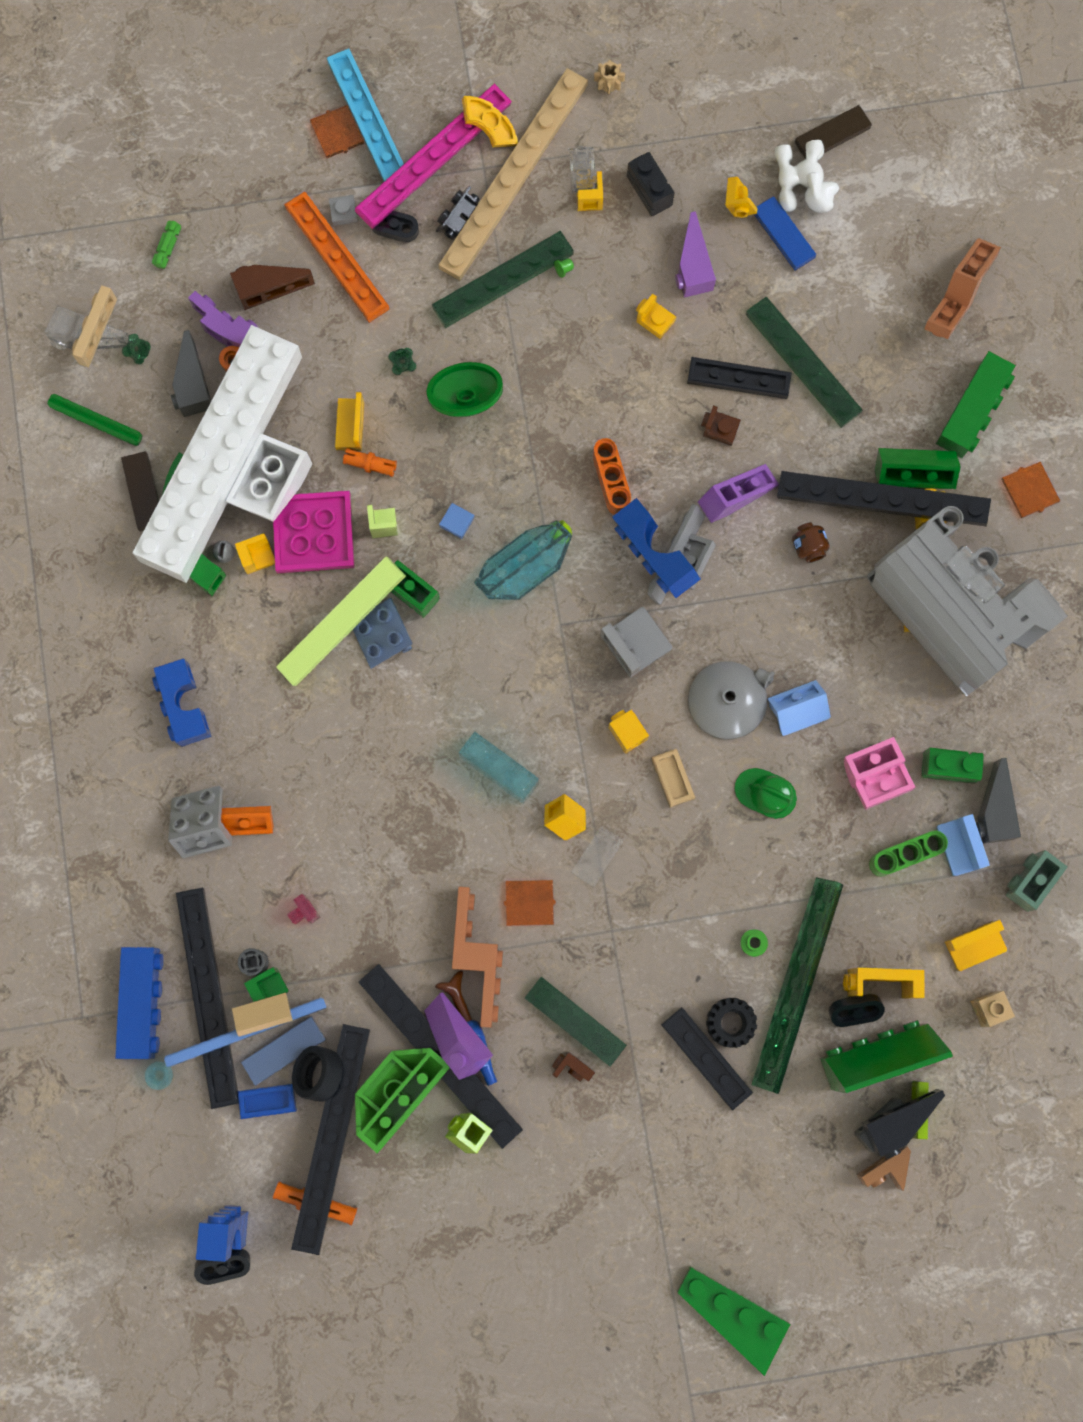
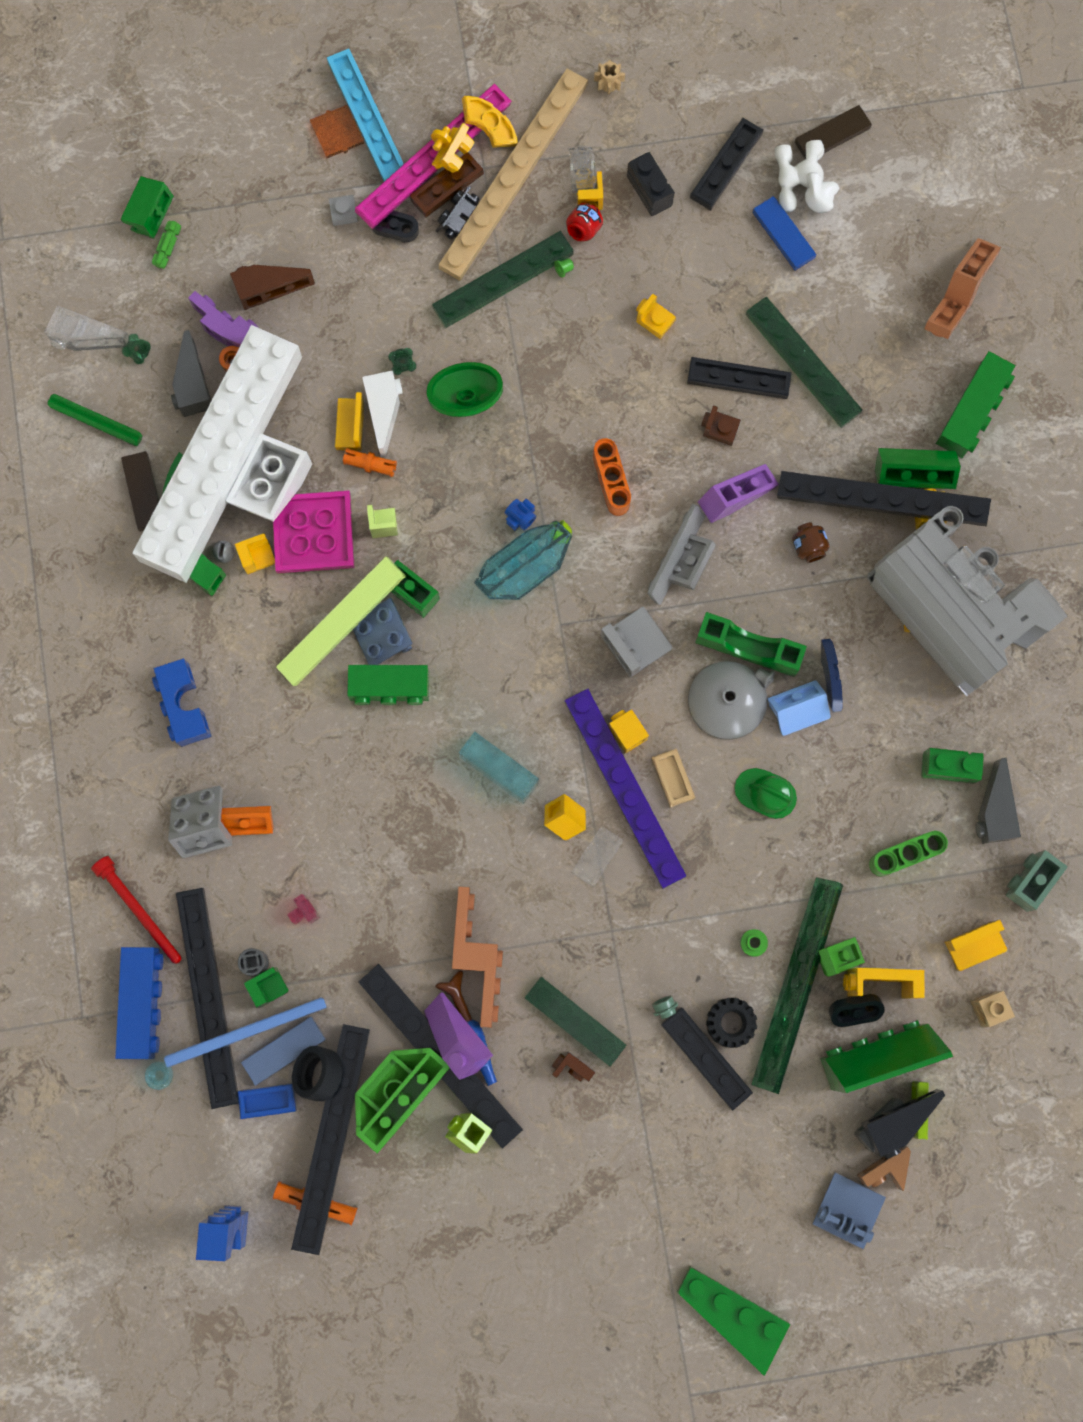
tan plate [72,285,117,368] -> none
black plate [194,1249,251,1285] -> none
tan tile [232,993,293,1037] -> none
orange tile [284,191,390,323] -> none
medium blue tile [439,503,475,539] -> none
clear orange piece [504,880,556,926] -> none
blue arch [612,498,701,598] -> none
medium lavender slope [675,211,716,298] -> none
yellow bracket [725,176,758,218] -> none
bright pink brick [844,737,915,810] -> none
light blue panel [936,814,990,876] -> none
clear orange piece [1002,461,1060,518] -> none
none -> red piece [91,855,181,964]
none -> green hinge [120,176,174,239]
none -> green brick [347,665,429,705]
none -> white slope [362,371,403,457]
none -> reddish brown plate [410,152,484,218]
none -> yellow hips [431,123,474,173]
none -> blue gear [504,498,537,531]
none -> dark purple plate [565,689,686,889]
none -> red head [566,203,603,241]
none -> sand green plate [652,995,678,1019]
none -> black tile [690,118,764,211]
none -> green arch [695,612,807,677]
none -> sand blue hinge [812,1173,886,1249]
none -> bright green slope [817,937,865,977]
none -> dark blue tile [821,639,843,712]

